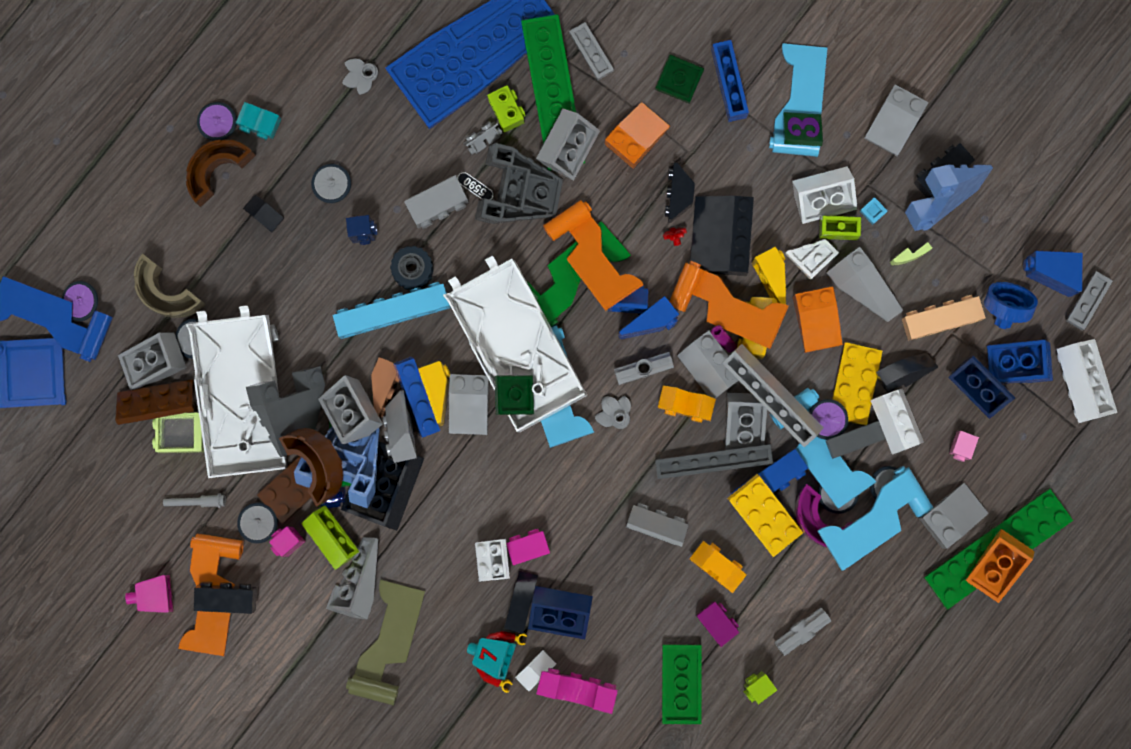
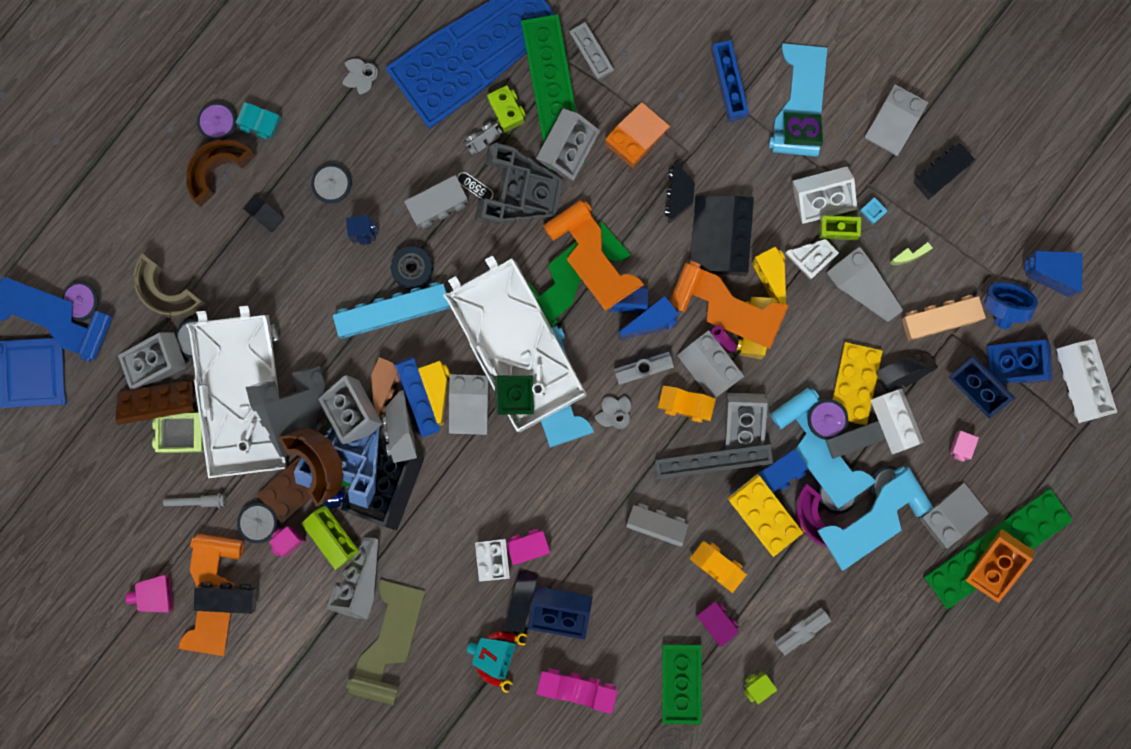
white slope [515,650,556,691] -> none
dark green tile [655,54,704,104] -> none
red plant [663,227,687,246] -> none
light grey brick [722,344,824,447] -> none
orange slope [793,287,843,353] -> none
medium blue wedge [905,165,993,231] -> none
light grey plate [1066,271,1113,331] -> none

